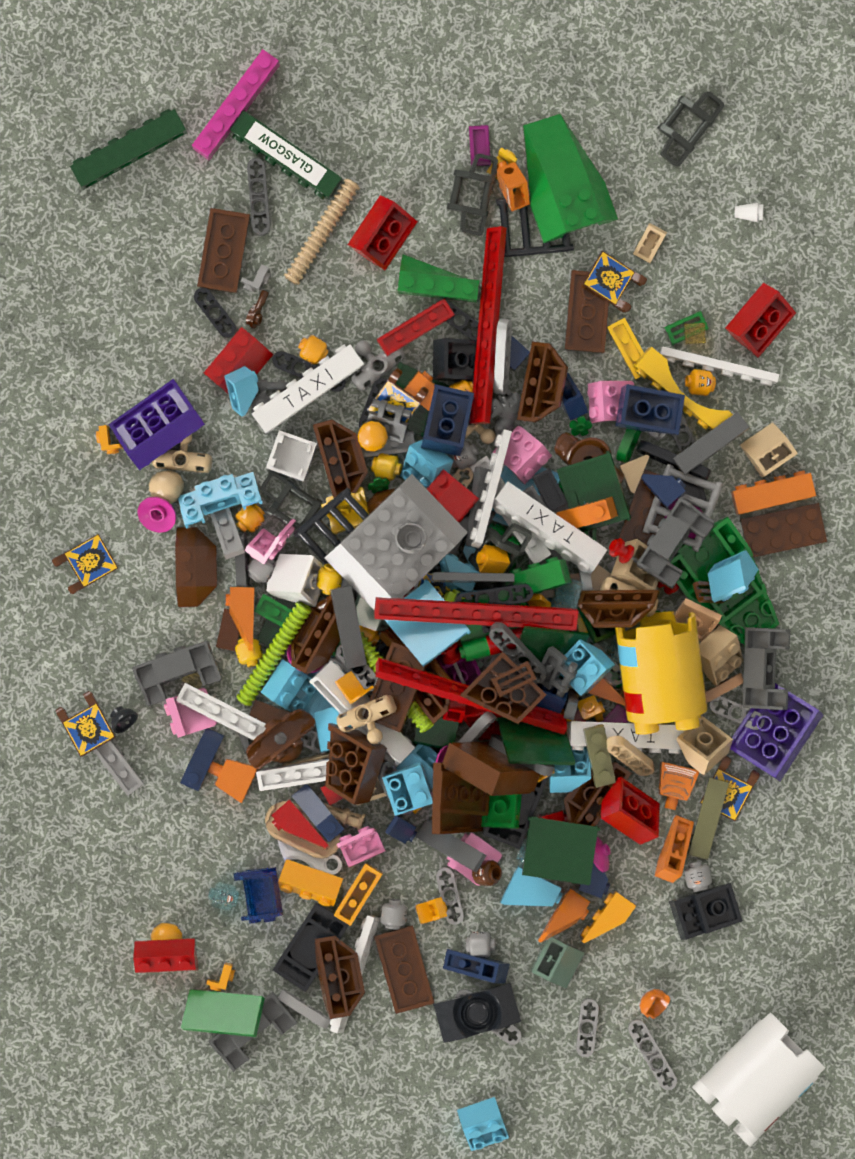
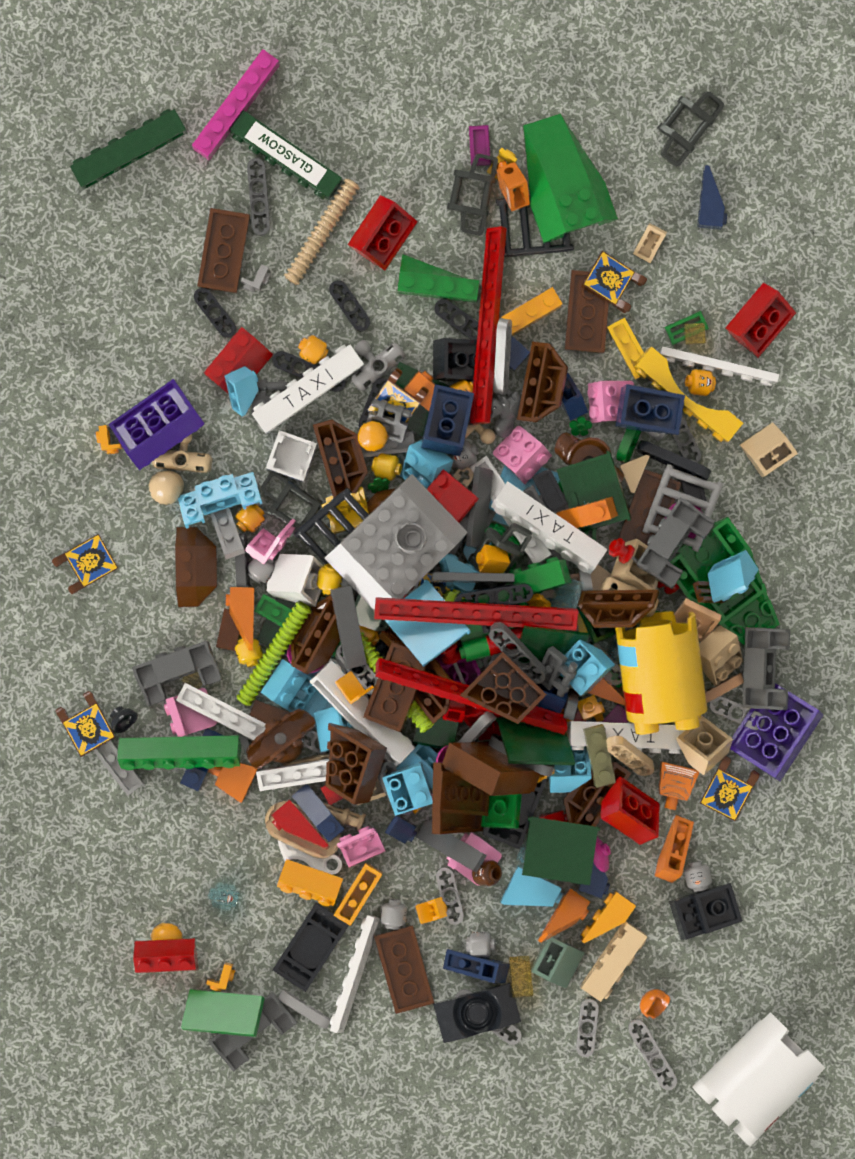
dark pink dish [137,497,176,533] -> none
clear blue panel [233,867,283,924] -> none
reddish brown plate [246,290,269,329] -> none
reddish brown wedge [315,936,365,1020] -> none
tan piece [336,695,397,744] -> none
red tile [377,298,455,357] -> none
medium azure slope [457,1097,509,1151] -> none
white plate [470,429,512,548] -> none
reddish brown tile [491,661,537,697] -> none
dark blue slope [641,474,686,509] -> none
dark grey tile [673,412,750,475] -> none
olive tile [688,777,729,860] -> none
orange brick [731,470,816,515] -> none
white cone [735,202,764,222] -> none
reddish brown plate [740,503,827,557] -> none
none -> green brick [117,735,242,770]
none -> black beam [329,280,370,332]
none -> light orange brick [501,287,563,336]
none -> clear yellow tile [509,956,533,998]
none -> tan wedge [580,921,647,1002]
none -> dark blue slope [697,165,728,230]

